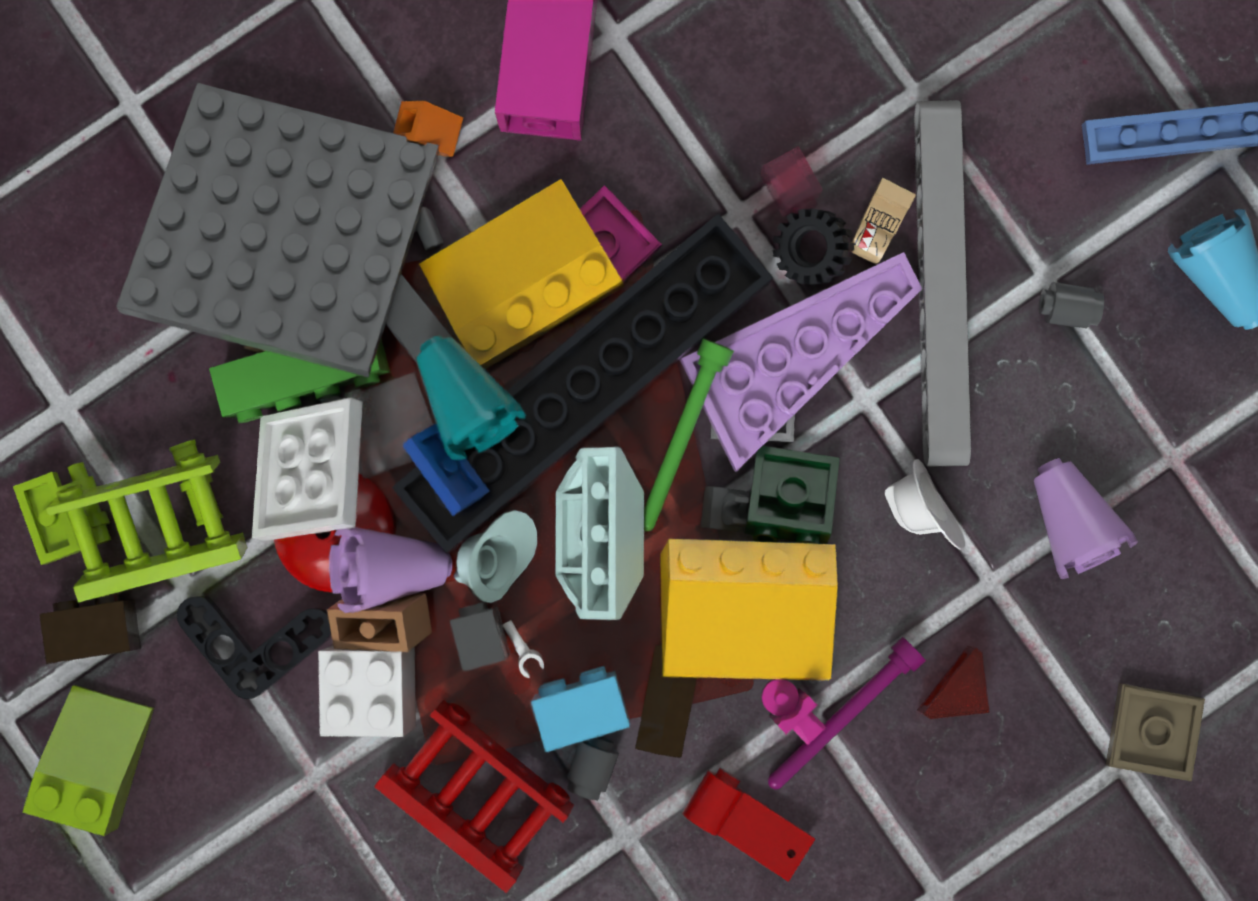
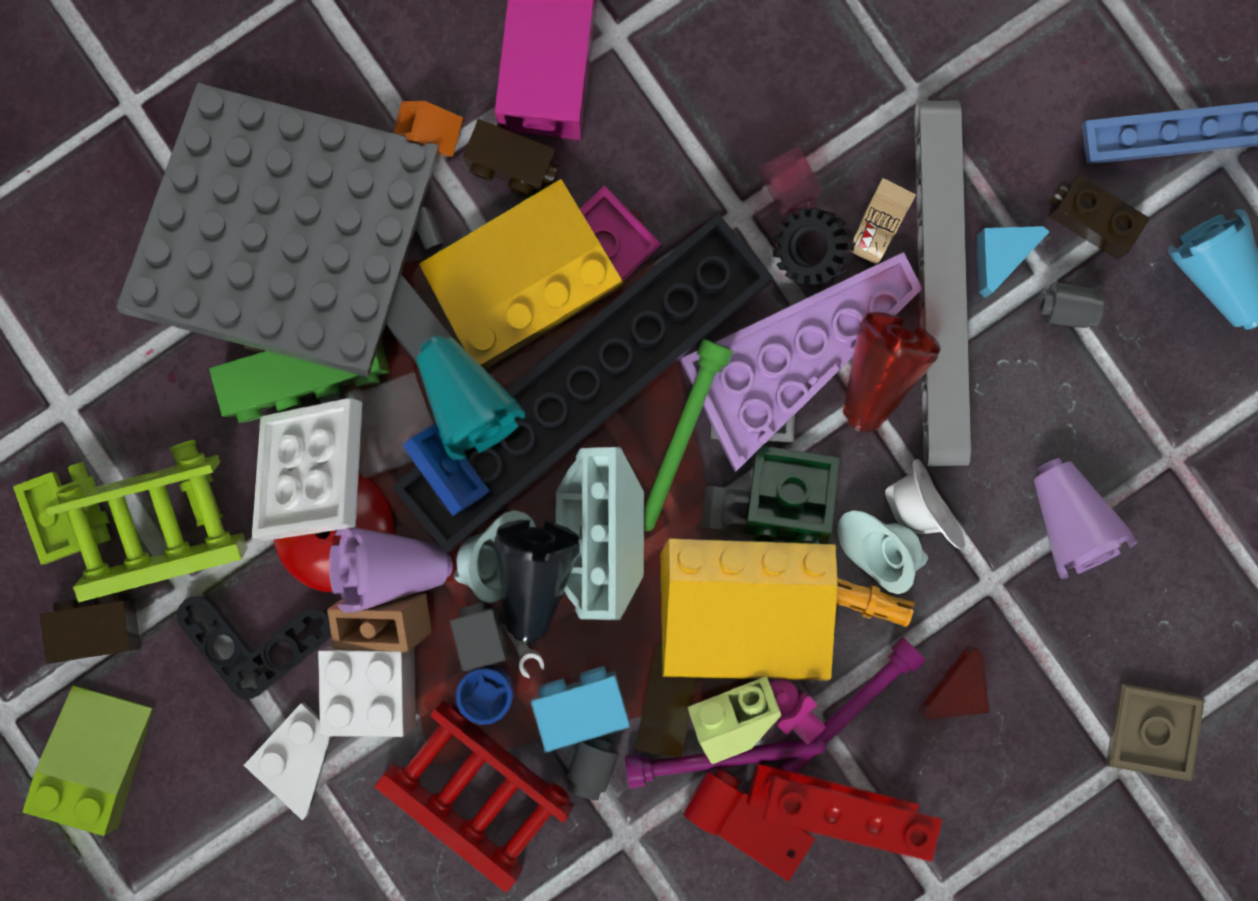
none -> white wing [244,702,332,820]
none -> blue wheel [456,665,515,725]
none -> dark brown brick [463,119,561,197]
none -> black cone [495,520,580,642]
none -> magenta piece [625,737,827,789]
none -> yellowish green slope [687,676,781,764]
none -> red fence [746,763,943,862]
none -> light orange pin [836,577,915,627]
none -> light aqua piece [837,510,928,594]
none -> clear red cone [843,312,941,432]
none -> medium azure slope [976,226,1049,298]
none -> dark brown brick [1048,174,1150,260]

